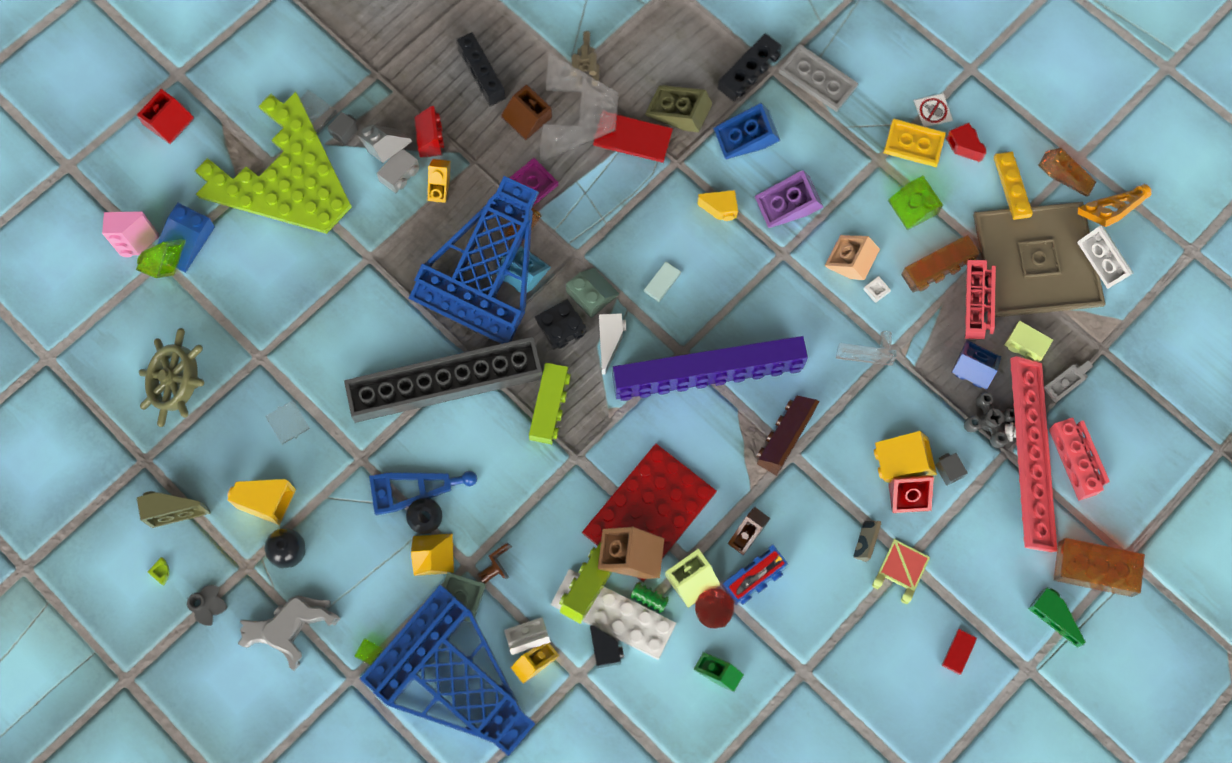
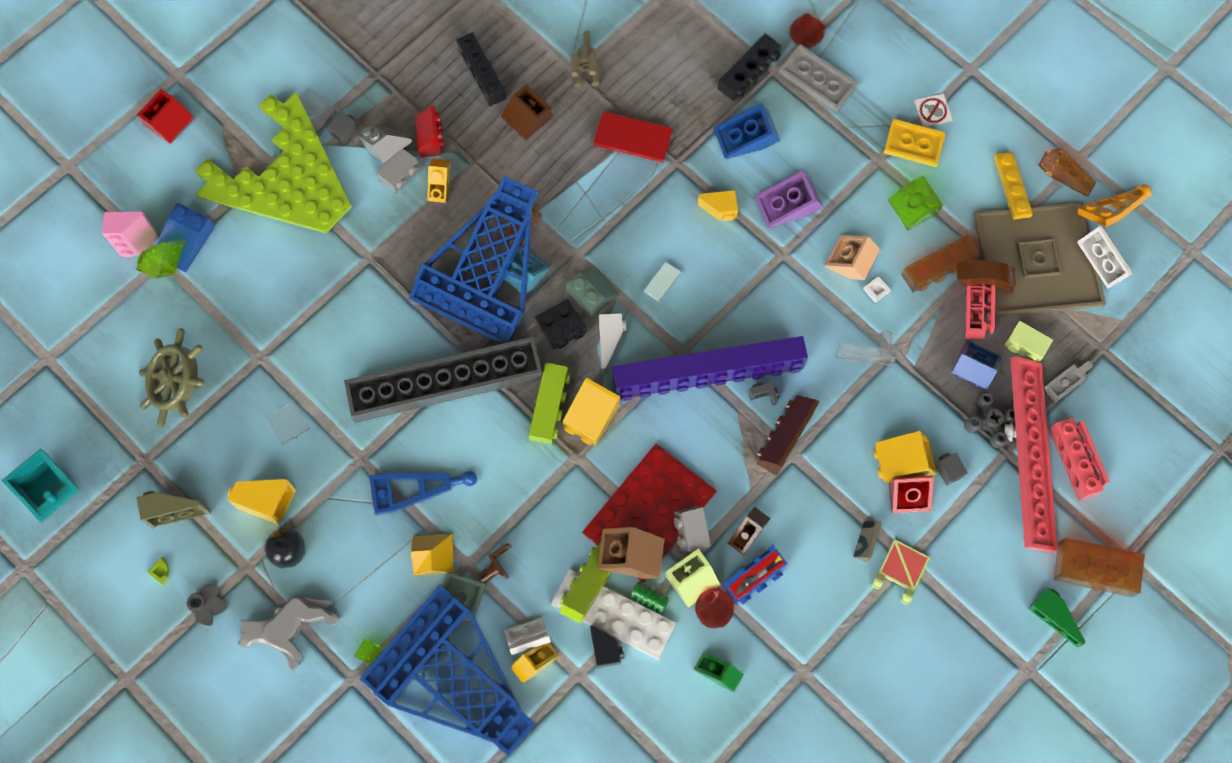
black piece [406,498,442,534] -> none
magenta plate [509,158,559,206] -> none
clear wing [540,53,619,162] -> none
olive slope [645,85,713,132] -> none
red tile [941,629,977,675] -> none
red slope [946,123,987,162] -> none
none -> teal piece [1,448,80,523]
none -> yellow slope [563,377,620,445]
none -> light grey brick [673,506,711,552]
none -> dark grey bracket [748,382,779,406]
none -> clear red dish [789,13,825,48]
none -> reddish brown arch [957,260,1016,294]

